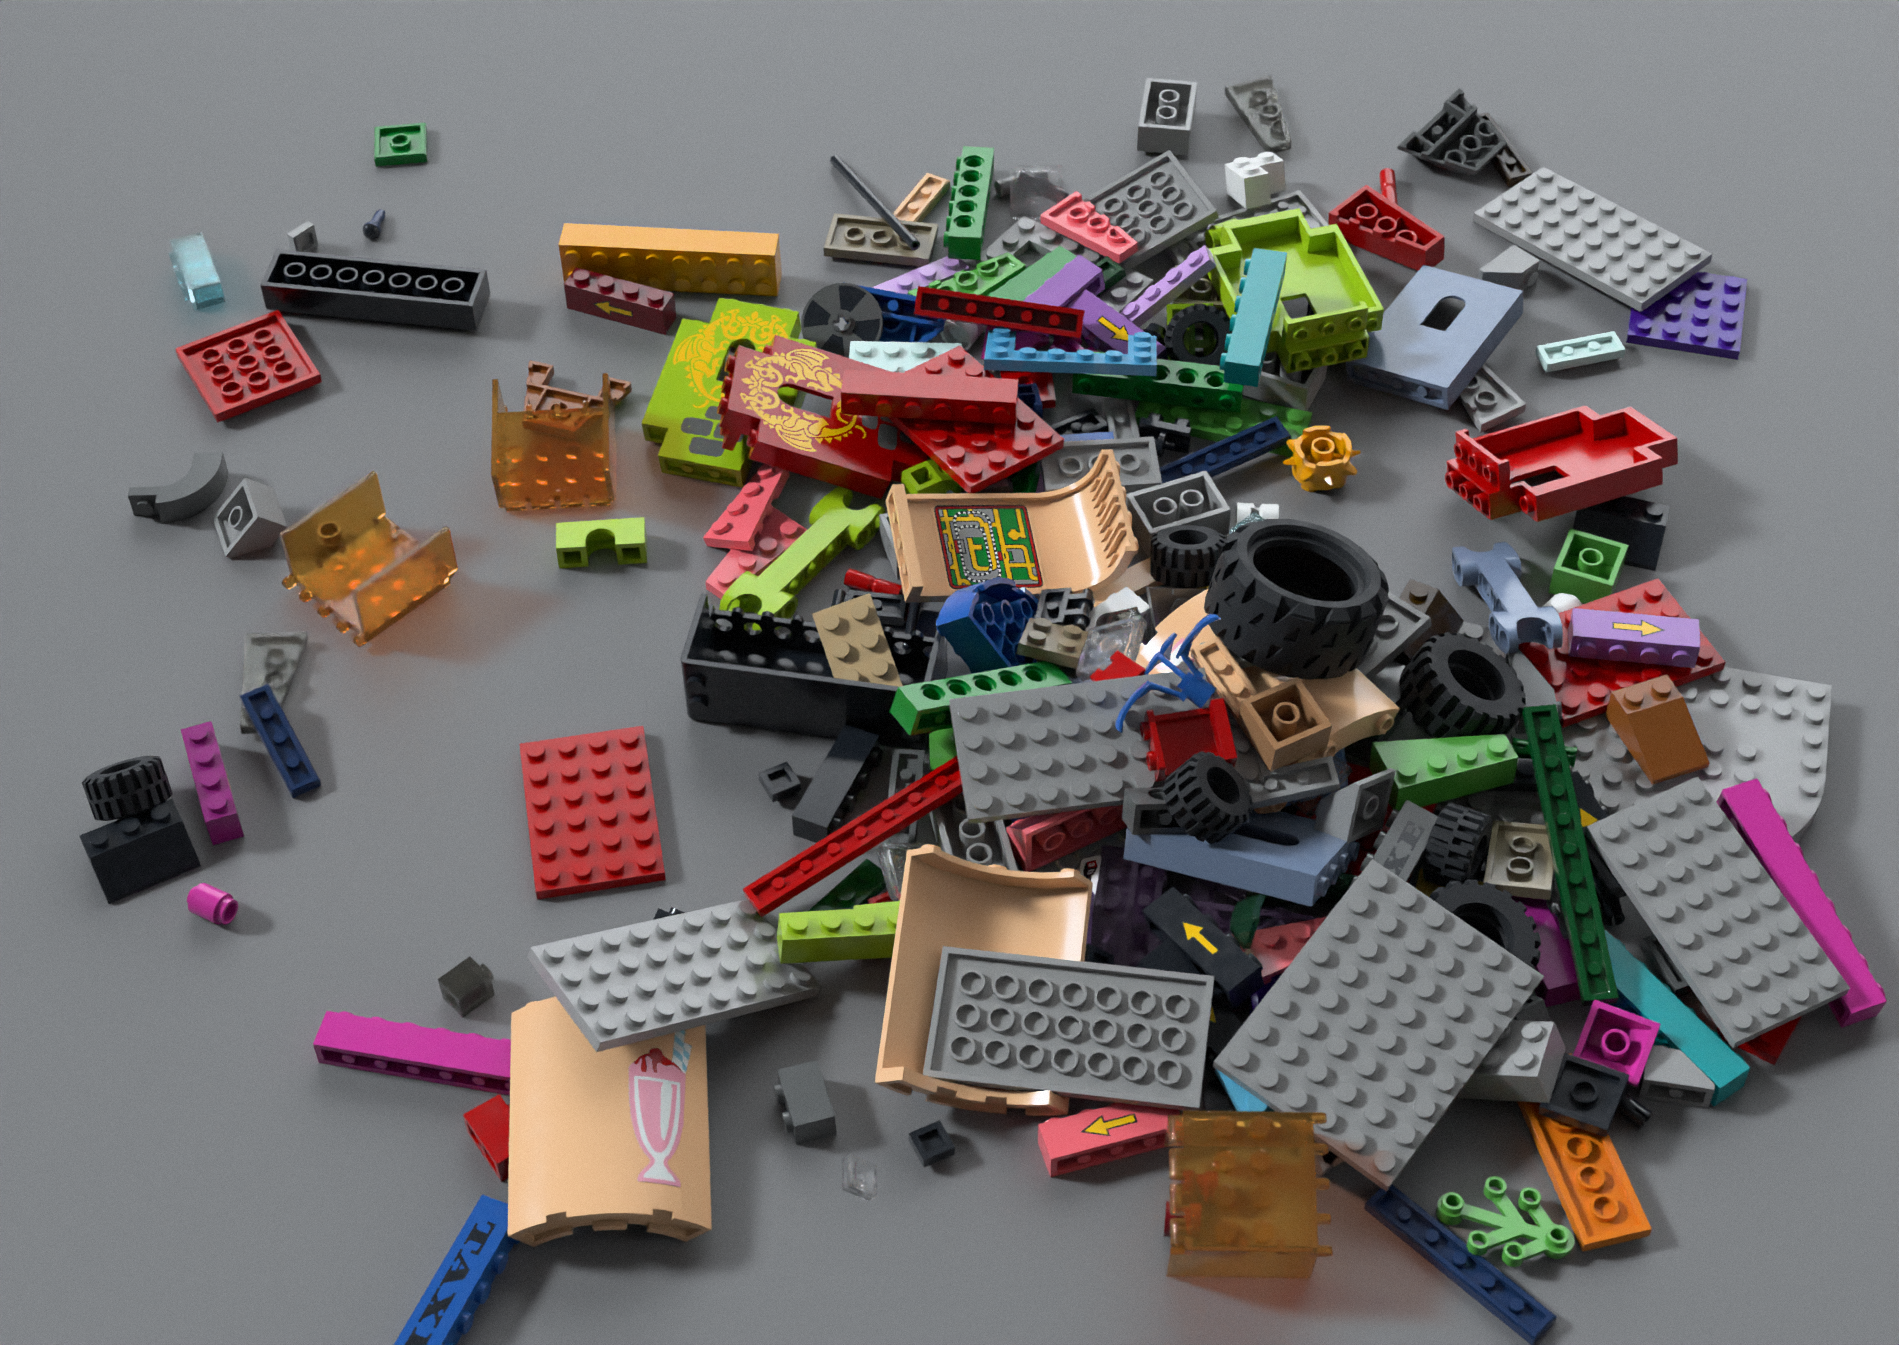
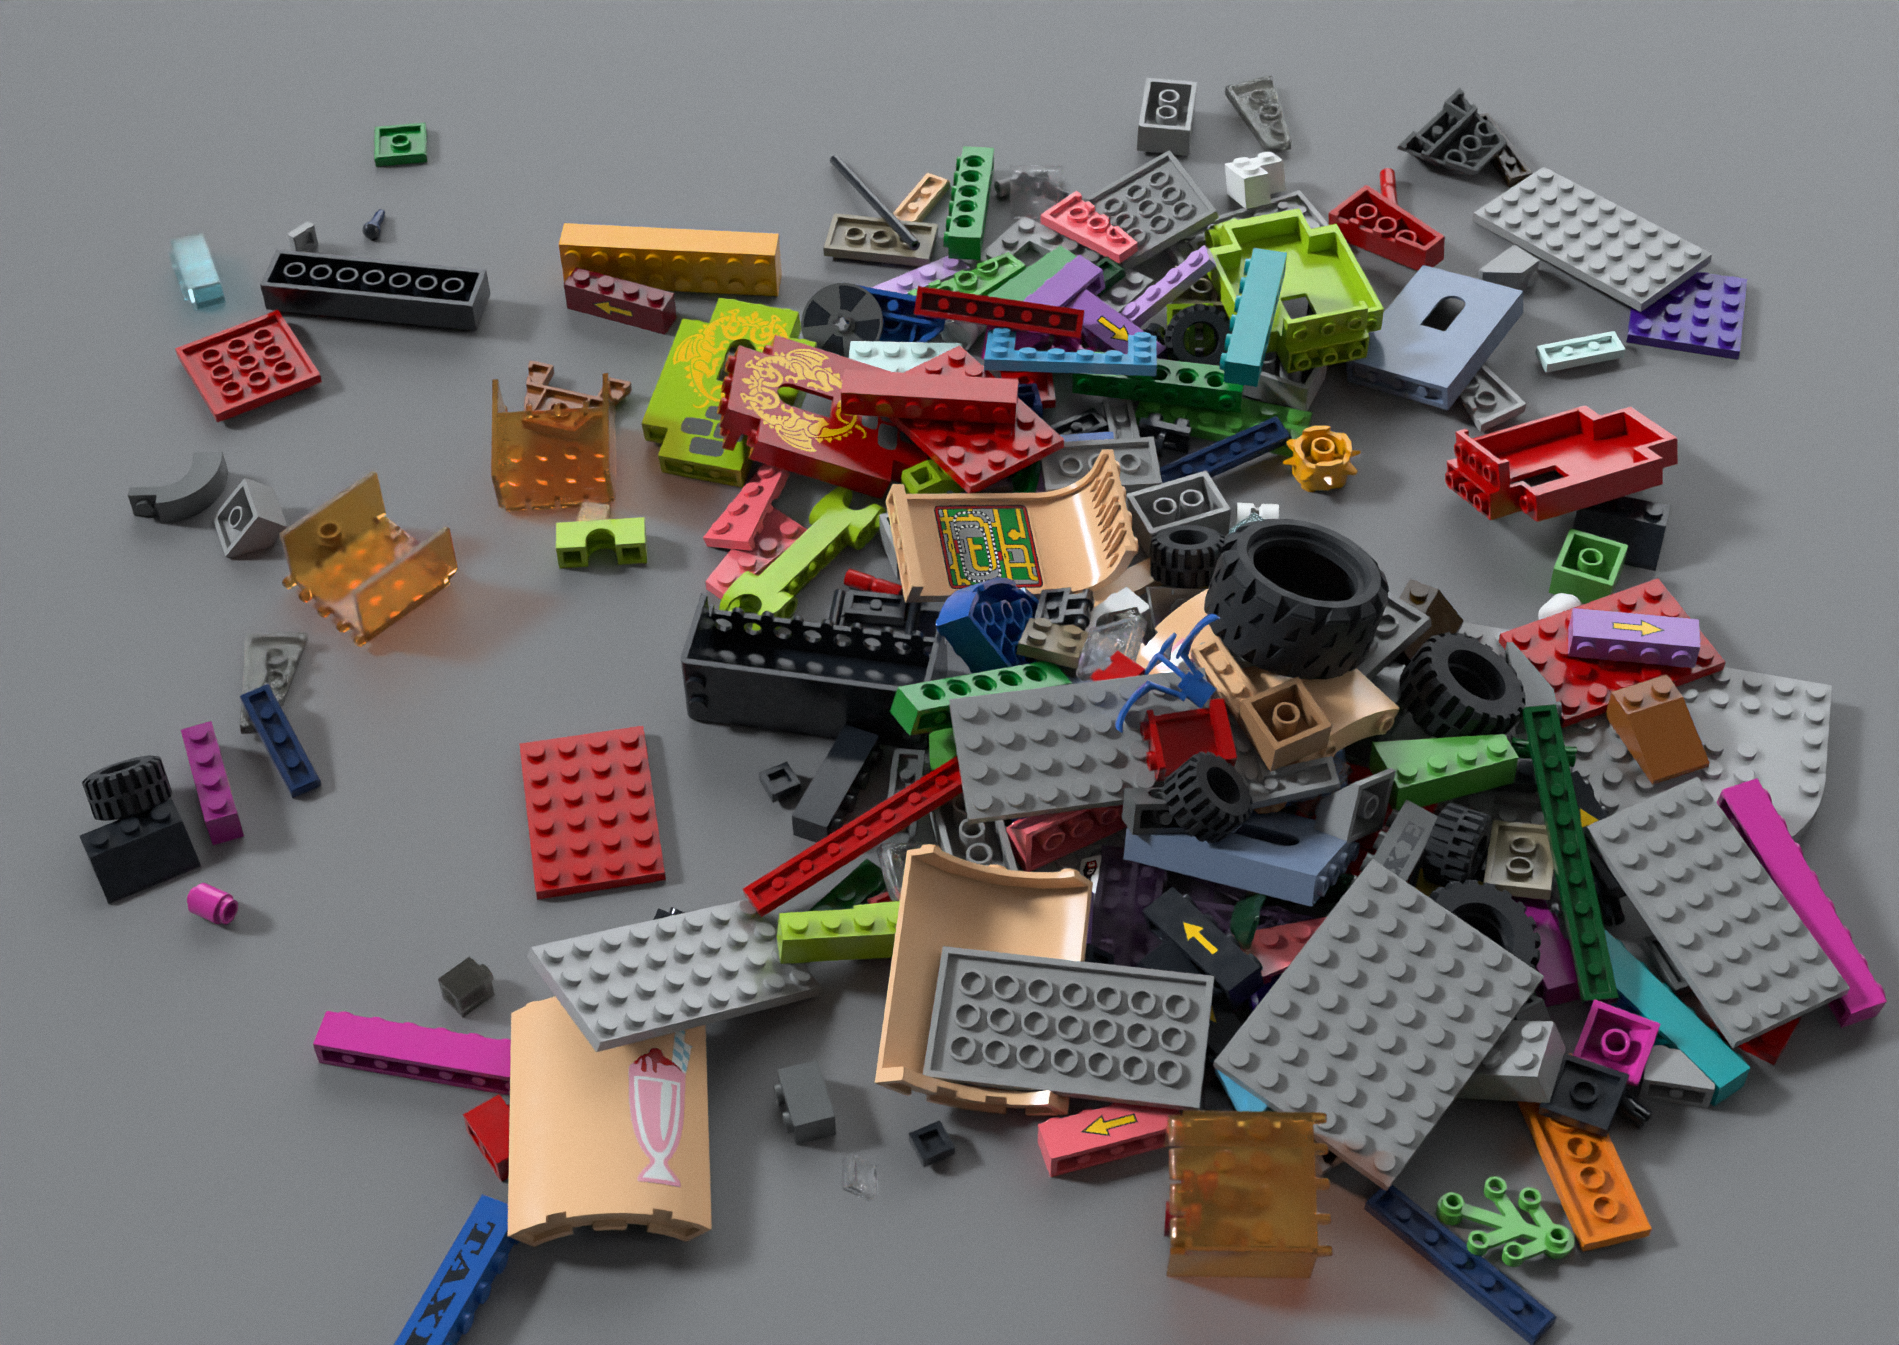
tan plate [812,593,903,686] -> none
sand blue piece [1452,542,1563,654] -> none
none -> clear yellow tile [576,502,612,521]

